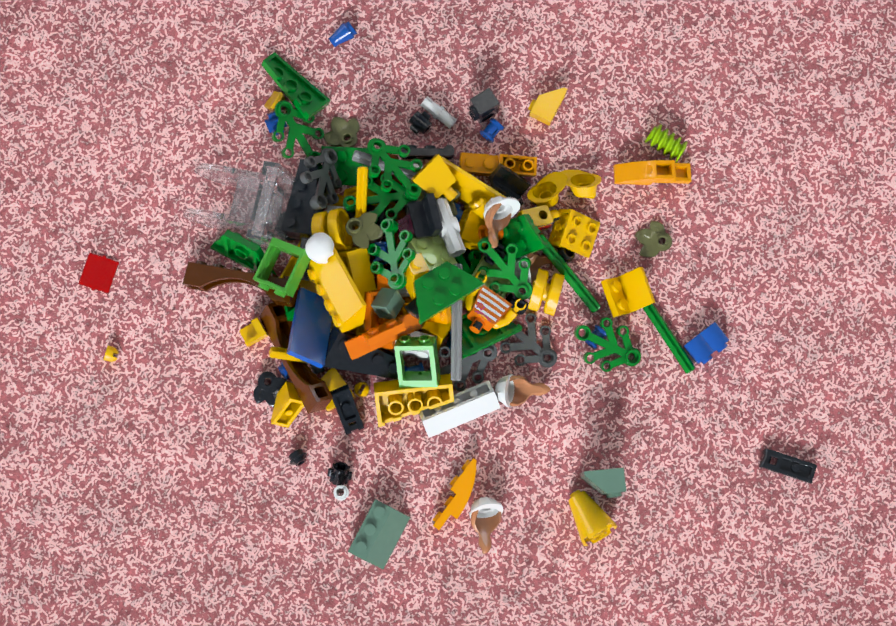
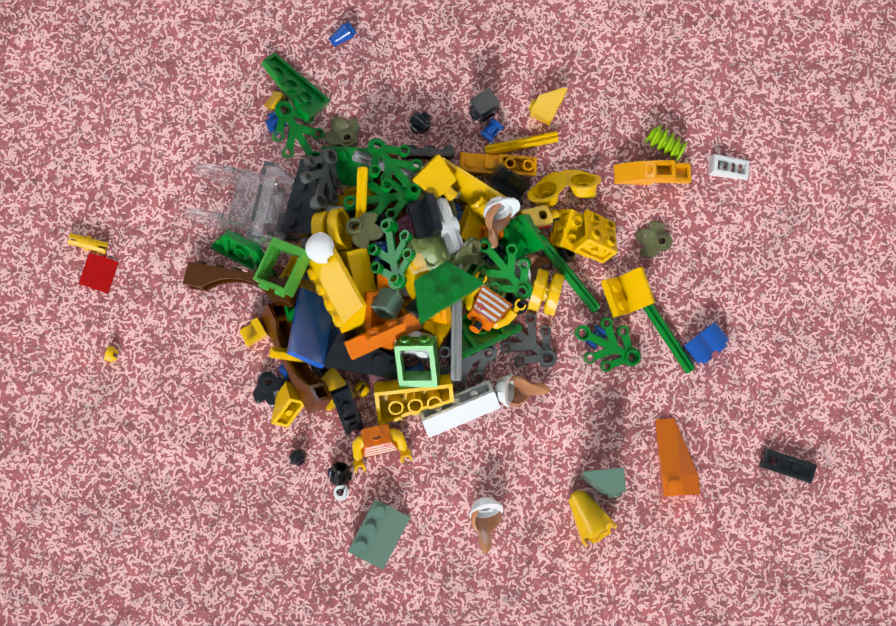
white pin [420,96,457,129] -> none
light orange slope [433,458,477,530] -> none
none -> yellow pin [68,233,108,254]
none -> torso [352,424,412,473]
none -> olive plate [454,237,482,272]
none -> yellow axle [485,131,559,155]
none -> yellow bracket [573,209,618,264]
none -> orange wedge [655,418,700,497]
none -> white slope [708,154,750,180]

